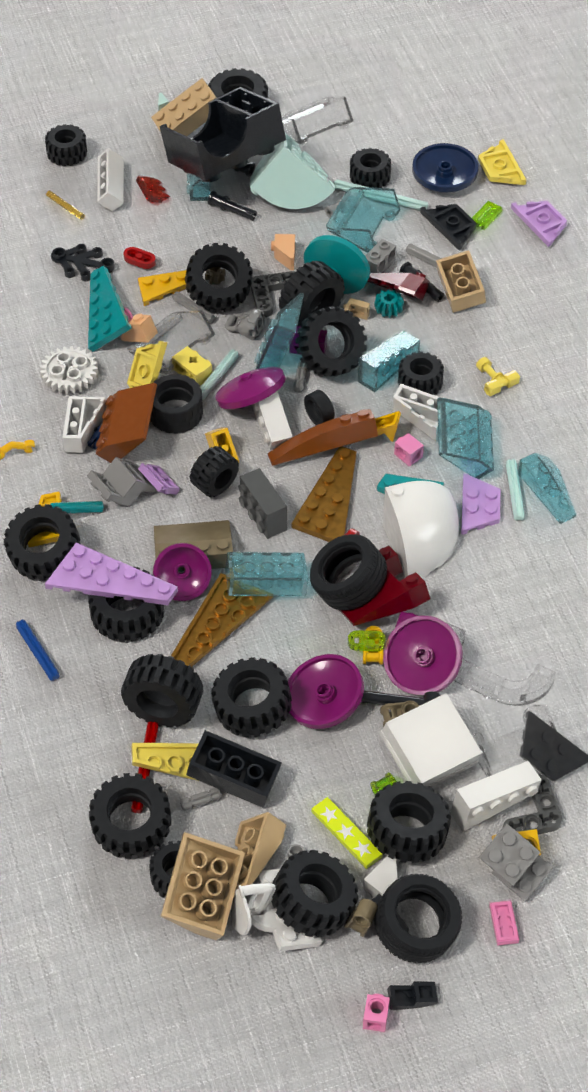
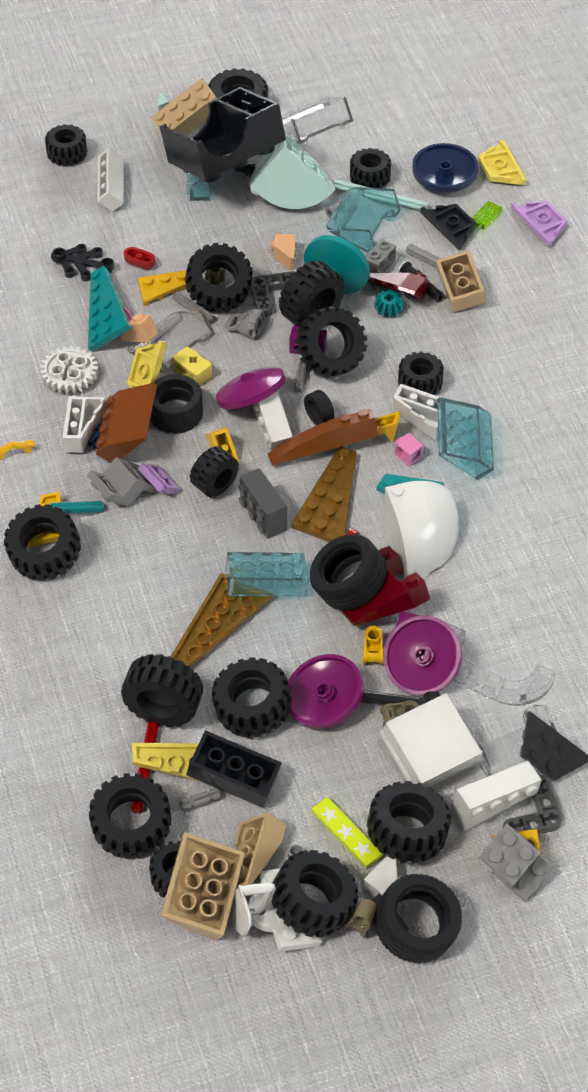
blue axle [16,619,60,681] -> none
lavender wing [45,543,178,605] -> none
clear yellow bar [46,190,85,220] -> none
black tyre [88,566,165,642] -> none
clear red plate [136,175,170,203] -> none
magenta dish [153,543,212,601] -> none
dark tan slope [154,520,234,572] -> none
light aqua axle [200,349,239,401] -> none
black pin [207,190,257,221] -> none
clear light blue slope [254,293,304,369] -> none
tan bracket [343,298,370,320] -> none
clear neon green beam [348,630,386,651] -> none
clear light blue wedge [358,331,420,392] -> none
bright pink brick [363,994,390,1032] -> none
clear neon green bush [370,772,397,795] -> none
black slope [387,981,438,1010] -> none
lavender wing [461,474,501,535] -> none
light yellow bar [476,357,520,396] -> none
bright pink plate [489,900,519,946] -> none
light aqua axle [506,459,524,521] -> none
clear light blue wedge [518,453,576,524] -> none

